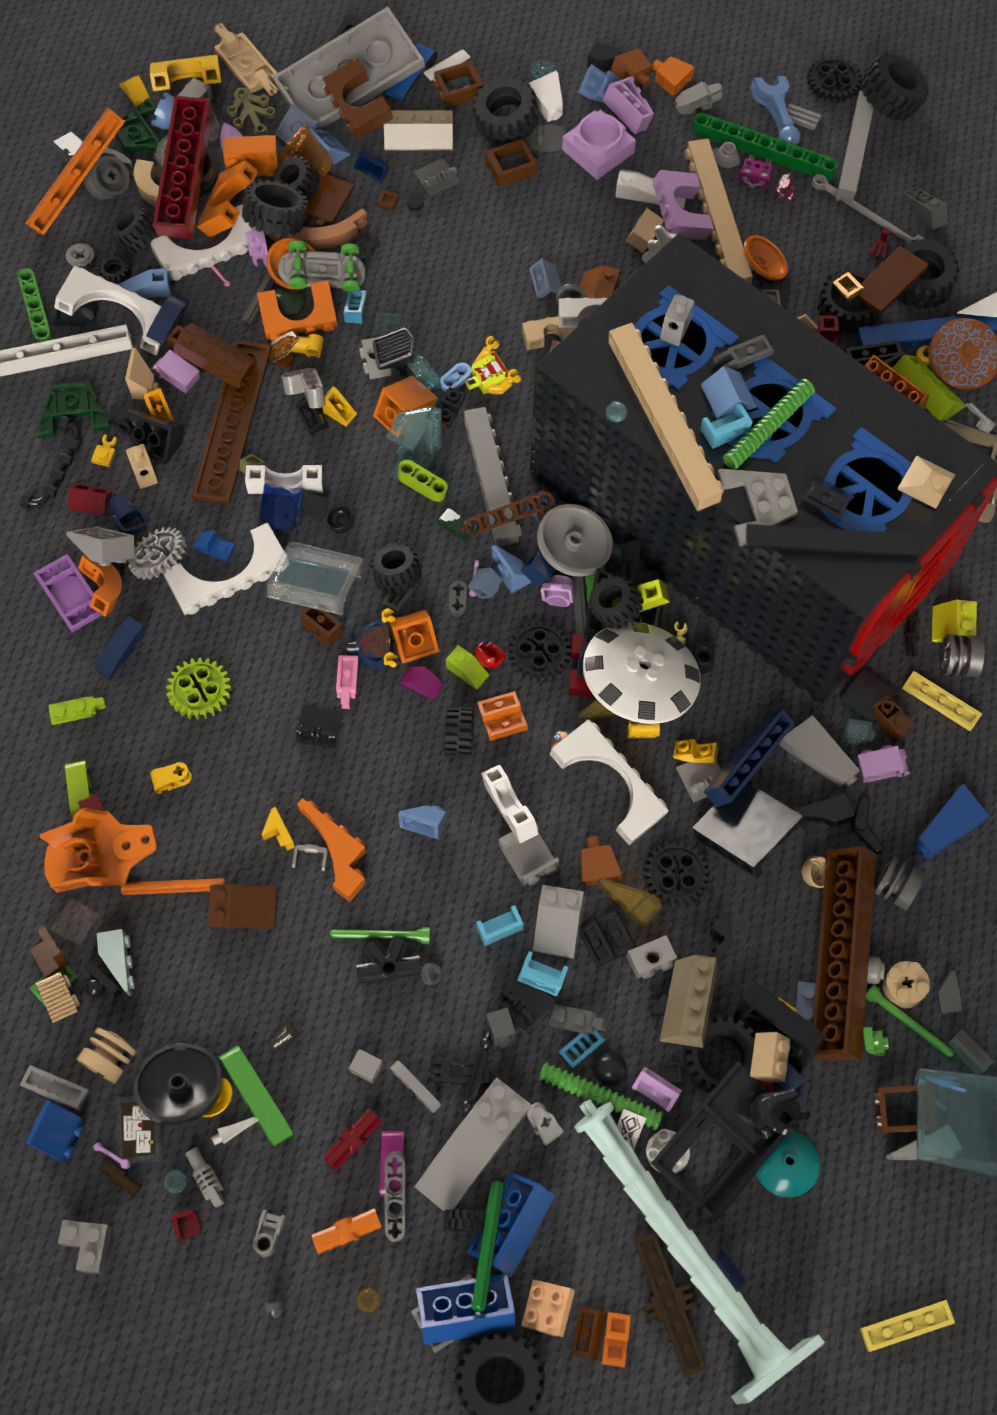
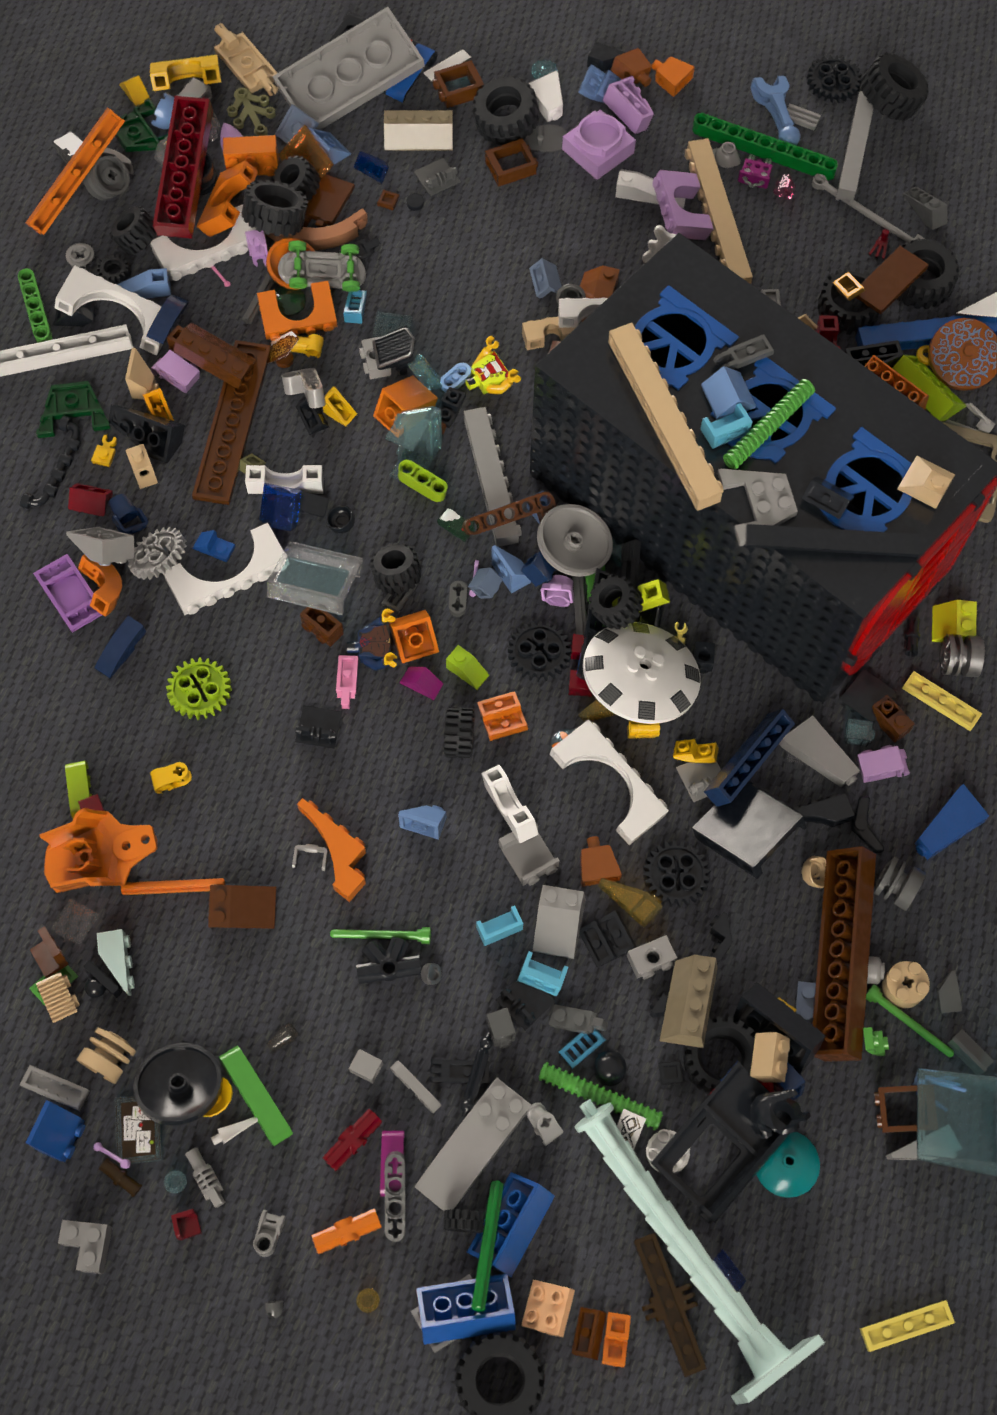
lime hinge [49,696,106,725] -> none
tan arch [134,159,159,206] -> none
yellow slope [262,807,295,851] -> none
reddish brown arch [322,58,393,139] -> none
red hair [474,642,506,669] -> none
clear light blue plate [606,402,627,422] -> none
tan brick [626,208,664,253] -> none
lavender hinge [632,1067,682,1112] -> none
light grey torso [660,294,695,346] -> none
light grey hinge [675,82,722,114] -> none
orange dish [744,235,788,281] -> none

